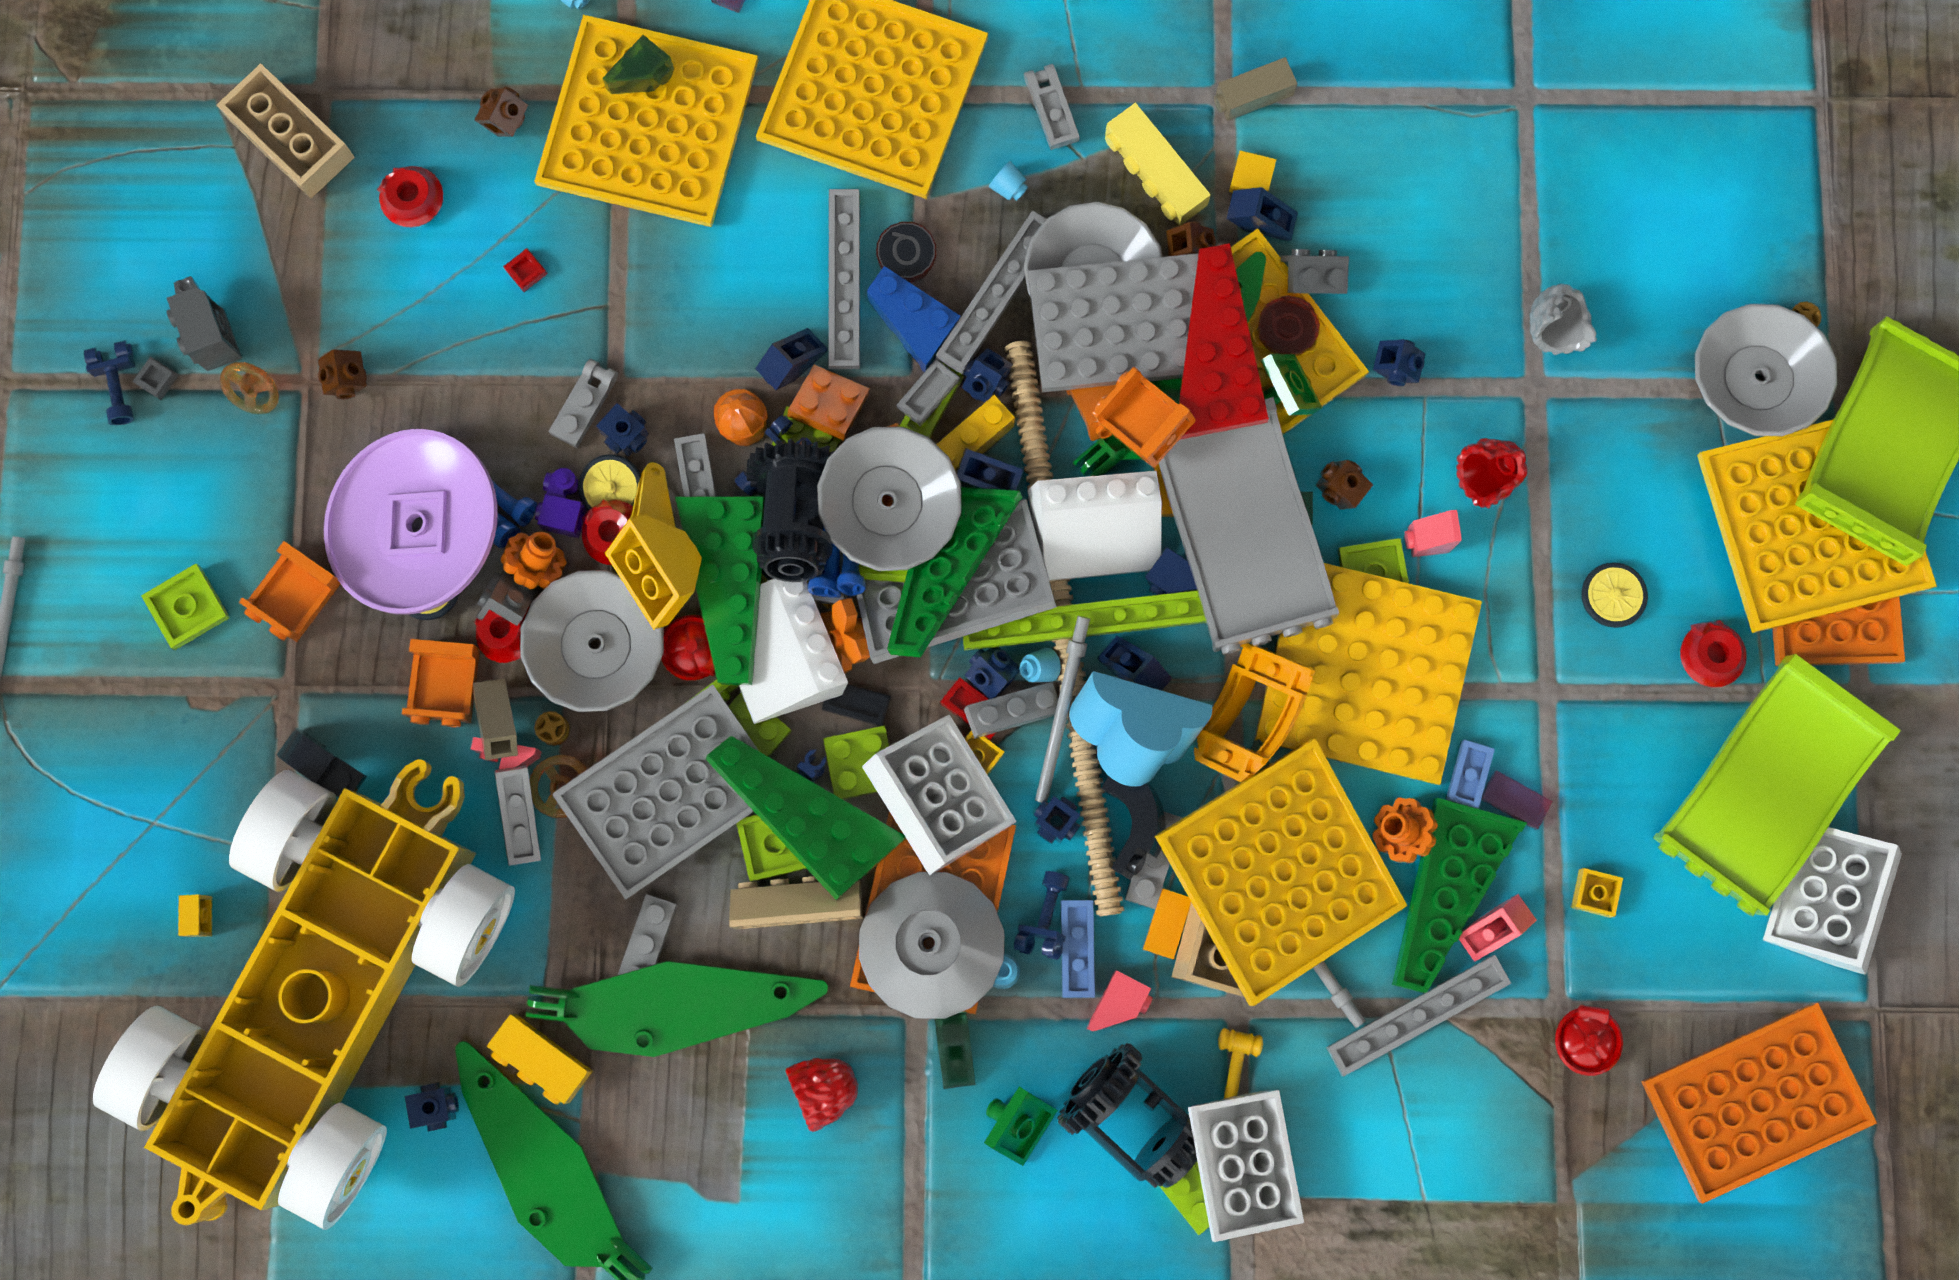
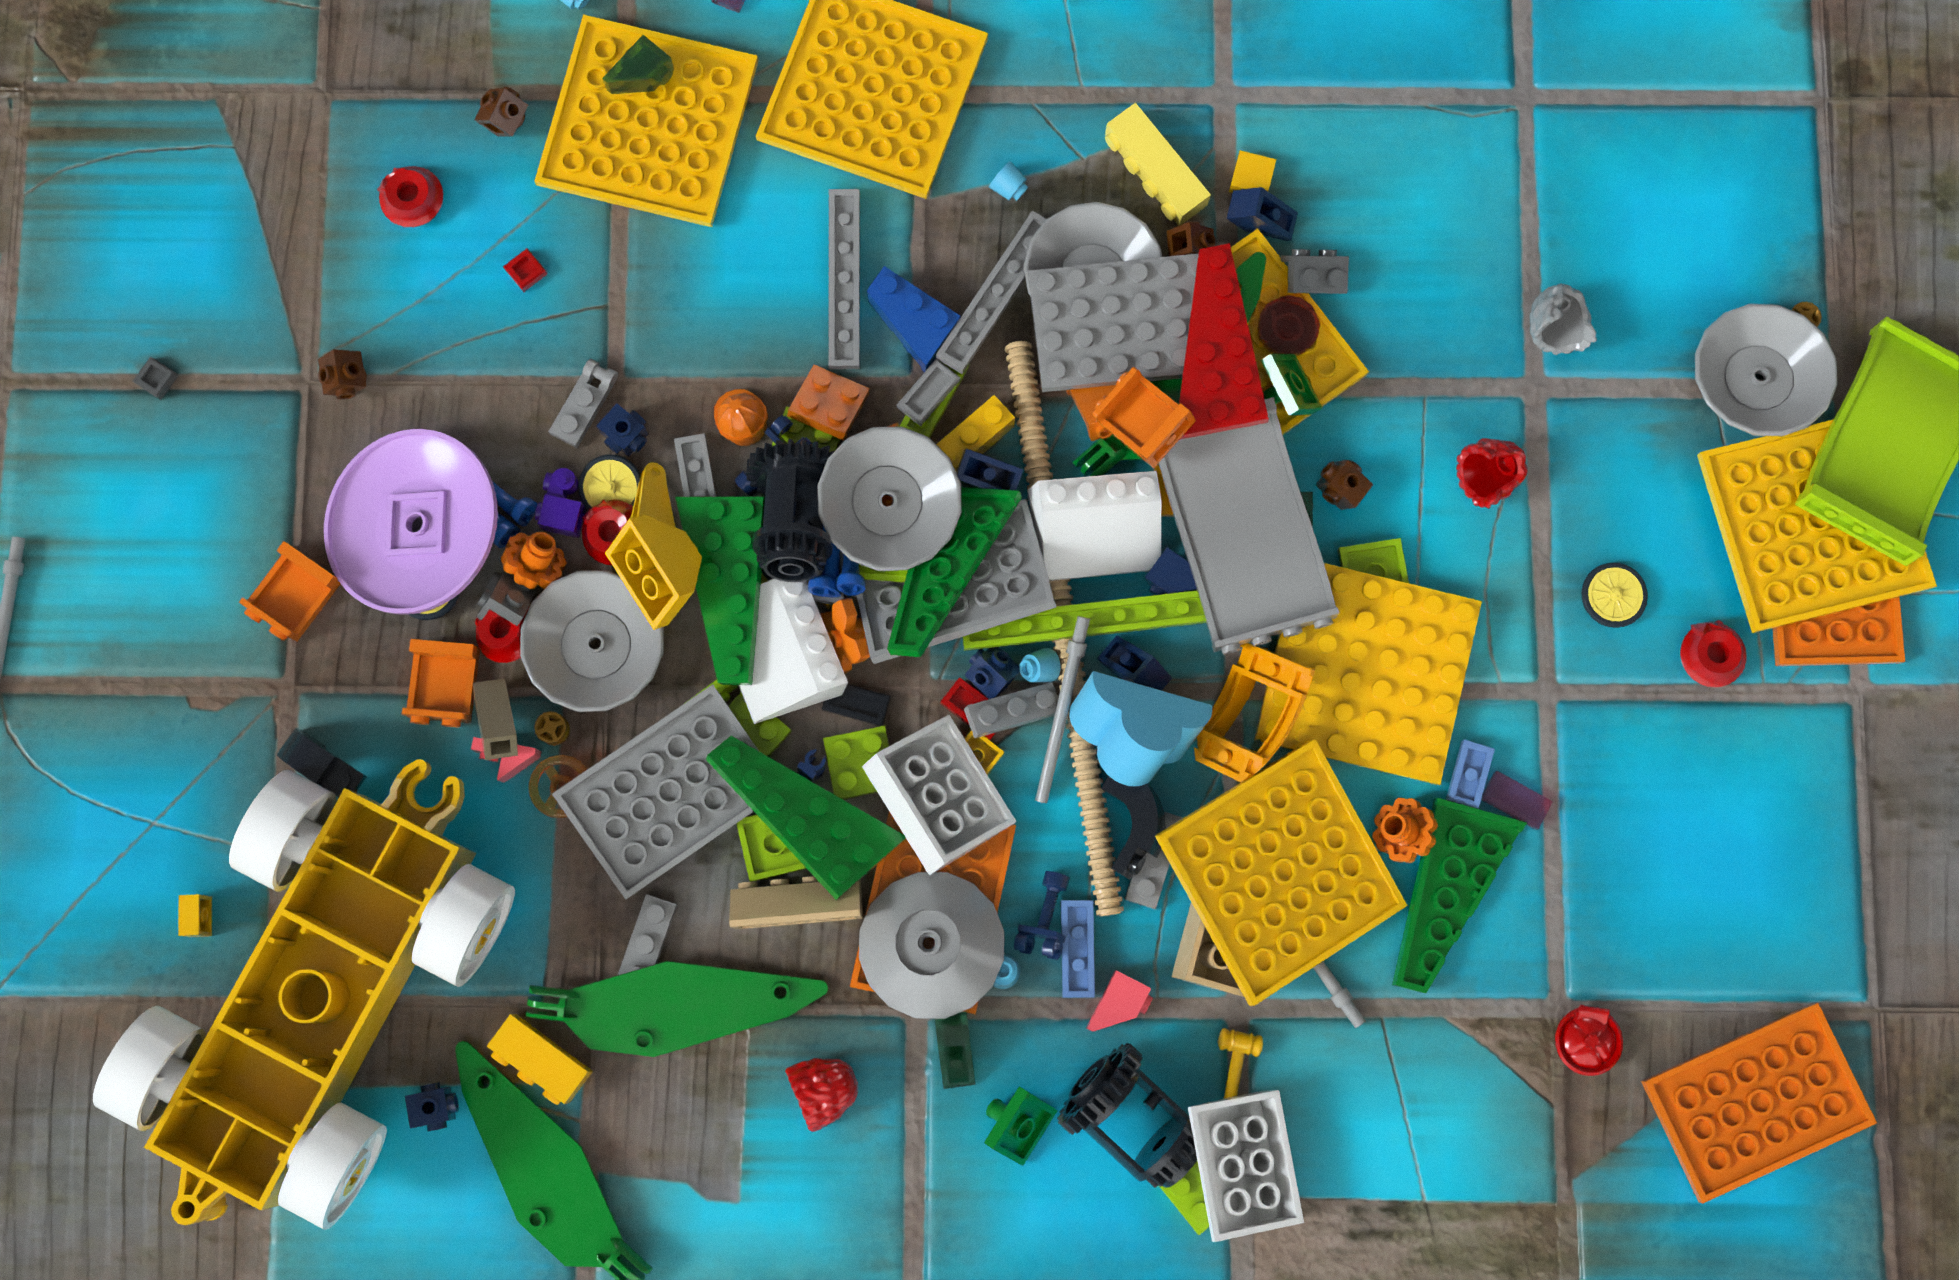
dark blue bar [84,340,136,426] -> none
lime plate [141,564,230,650] -> none
dark grey hinge [166,276,242,371] -> none
tan brick [217,63,355,198] -> none
clear orange piece [220,362,279,414] -> none
light grey plate [494,765,541,866] -> none
red piece [661,615,716,680] -> none
dark blue slope [755,328,828,390] -> none
black tile [876,222,937,283] -> none
dark blue brick [962,348,1013,403] -> none
light grey plate [1024,64,1080,150] -> none
dark blue brick [1034,796,1081,844] -> none
light orange tile [1142,888,1191,960] -> none
dark tan brick [1214,57,1298,121] -> none
light grey plate [1326,955,1511,1077] -> none
dark blue brick [1373,339,1426,386] -> none
coral slope [1404,510,1462,557] -> none
coral slope [1459,894,1537,962] -> none
yellow piece [1571,868,1623,918] -> none
lime panel [1653,654,1901,916] -> none
white slope [1763,827,1902,975] -> none

